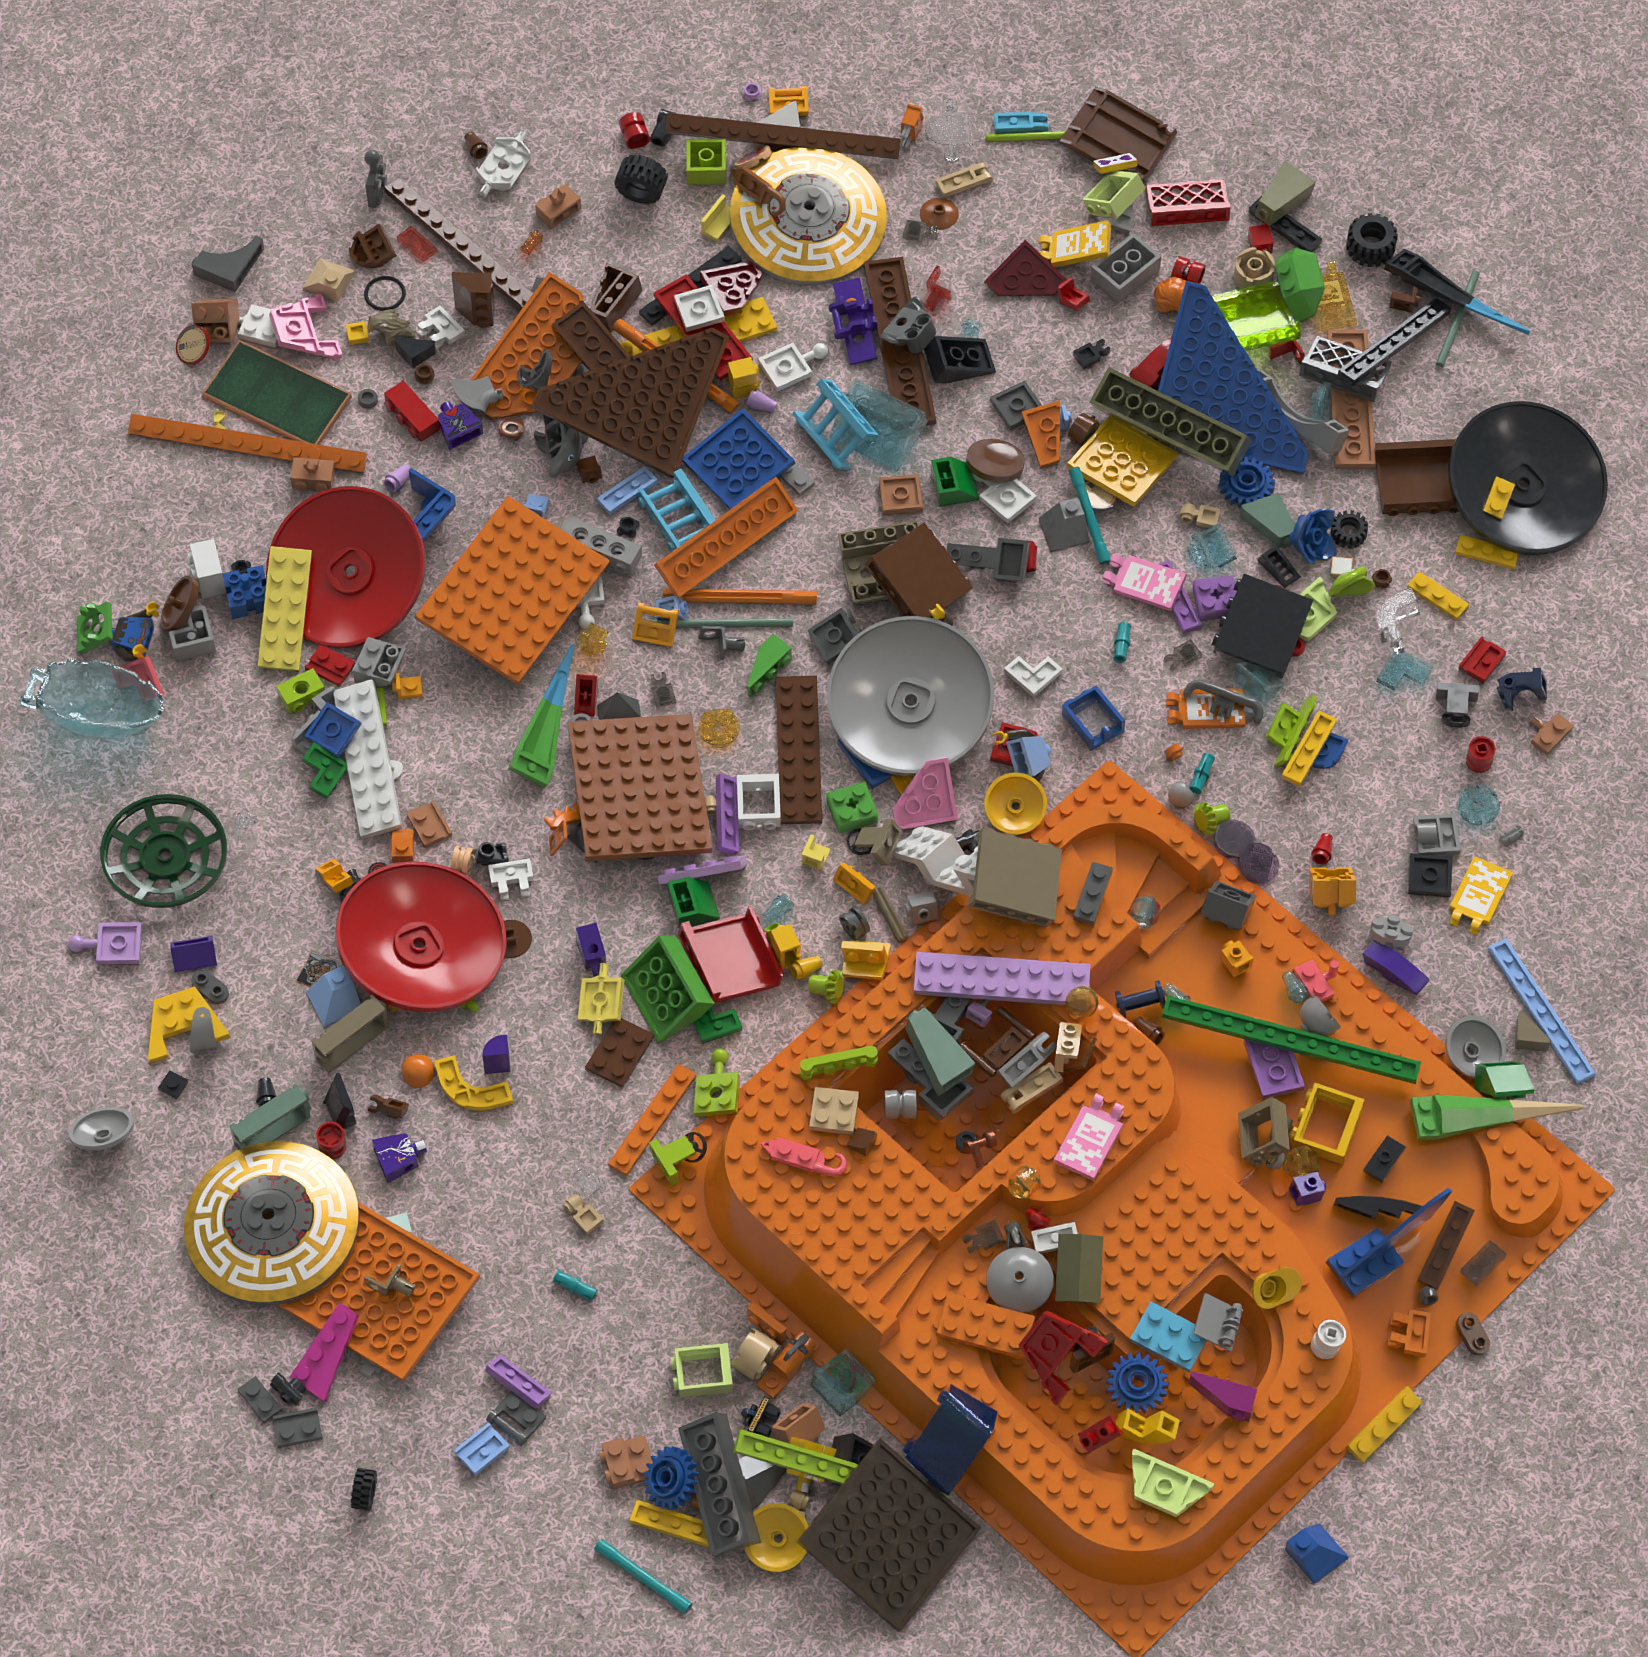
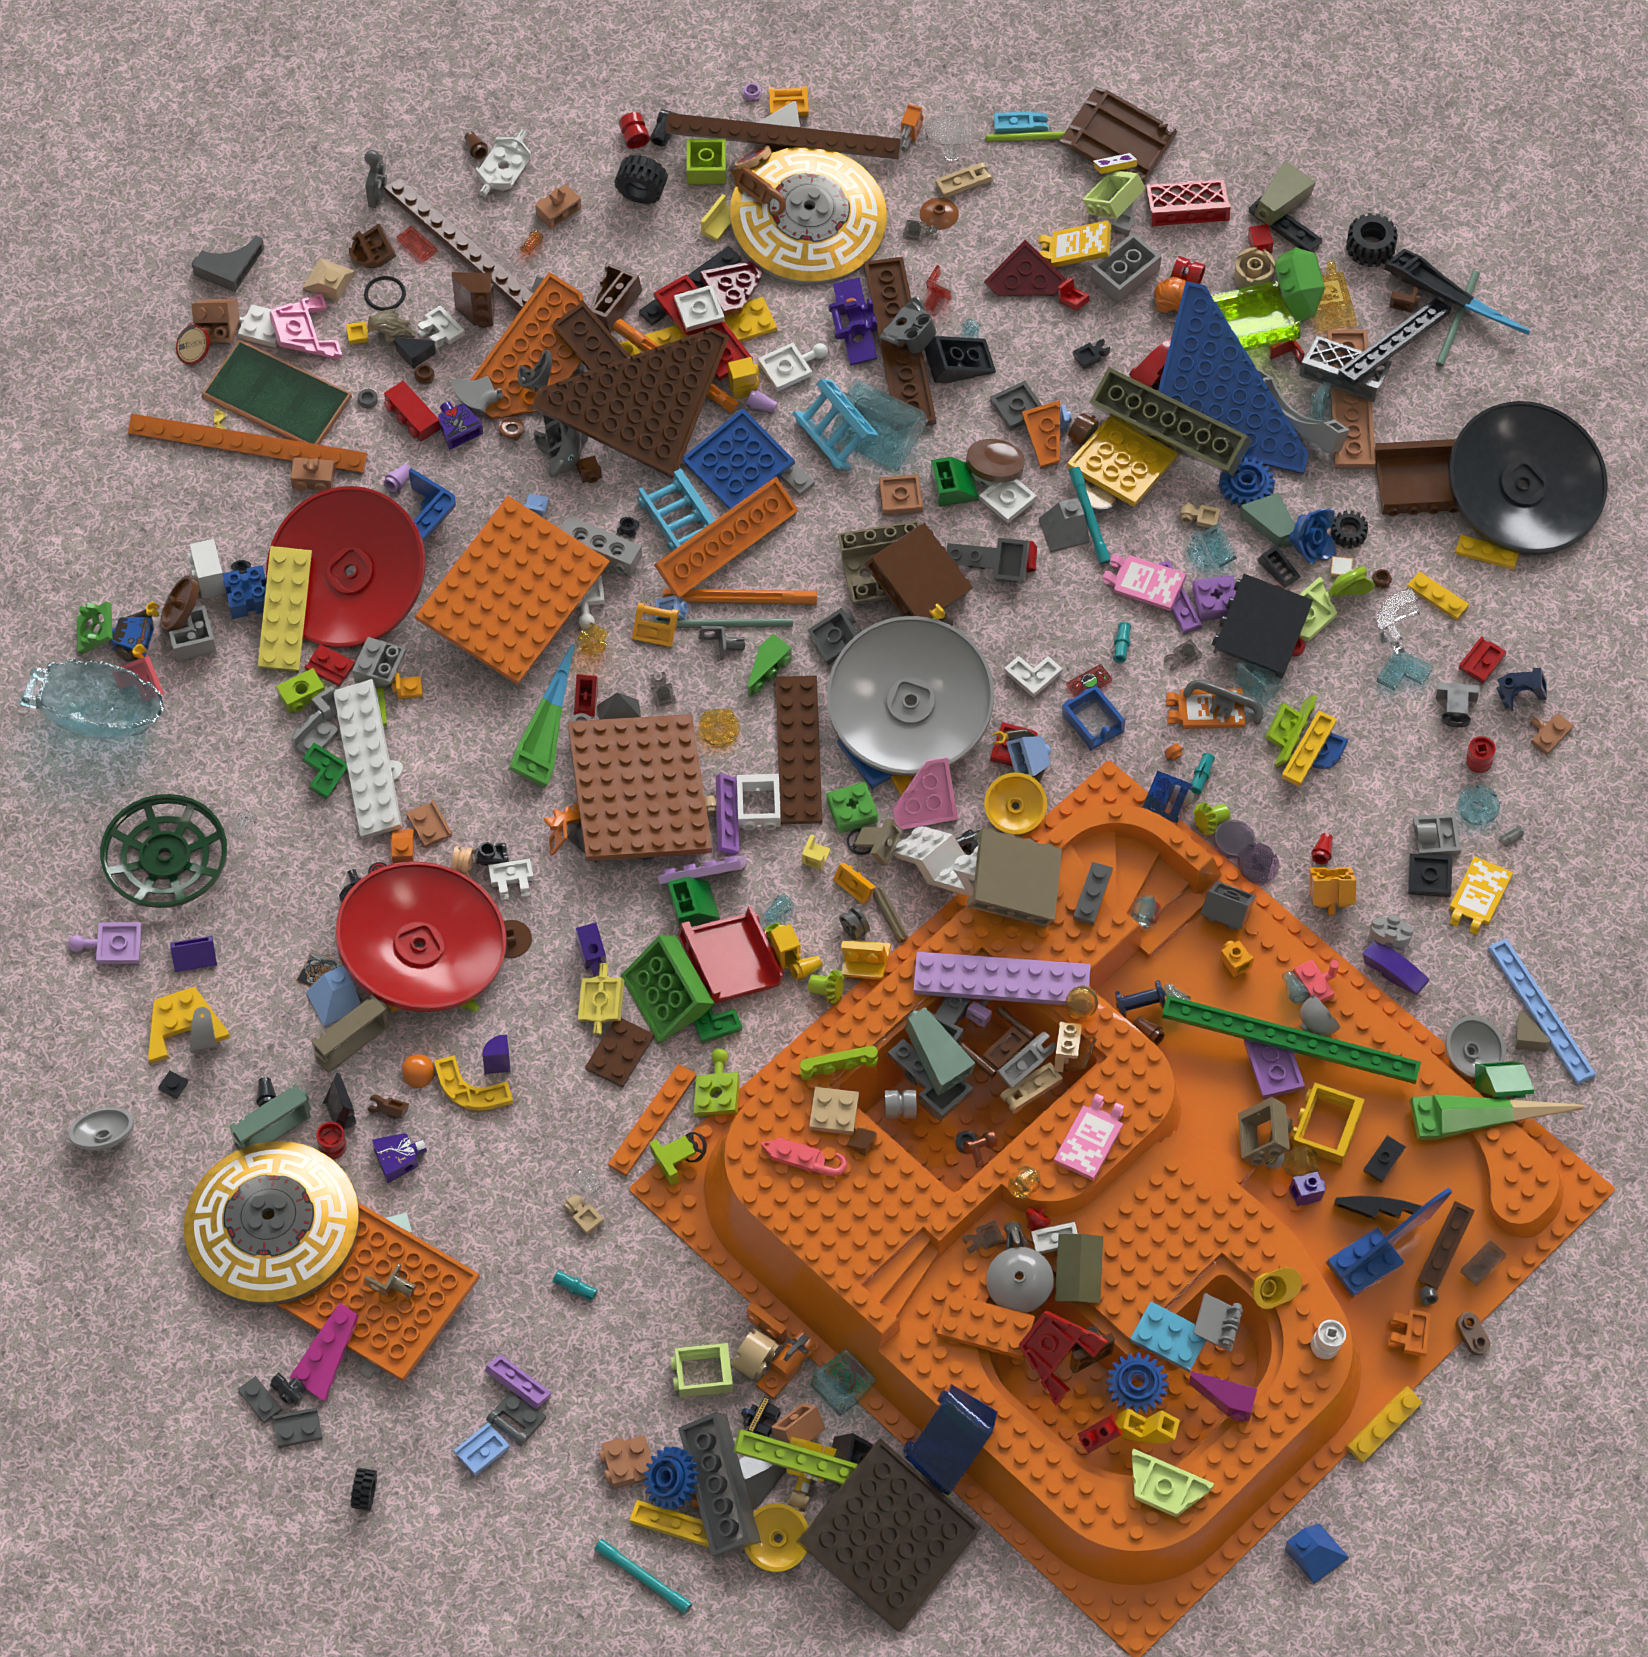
dark grey plate [191,970,229,1004] -> none
blue tile [304,702,362,758] -> none
light orange slope [315,858,354,894] -> none
light blue plate [597,466,658,516] -> none
light grey brick [905,891,939,924] -> none
yellow plate [1483,476,1515,519] -> none
none -> tile [1066,664,1112,697]
none -> clear blue plate [1142,770,1193,824]

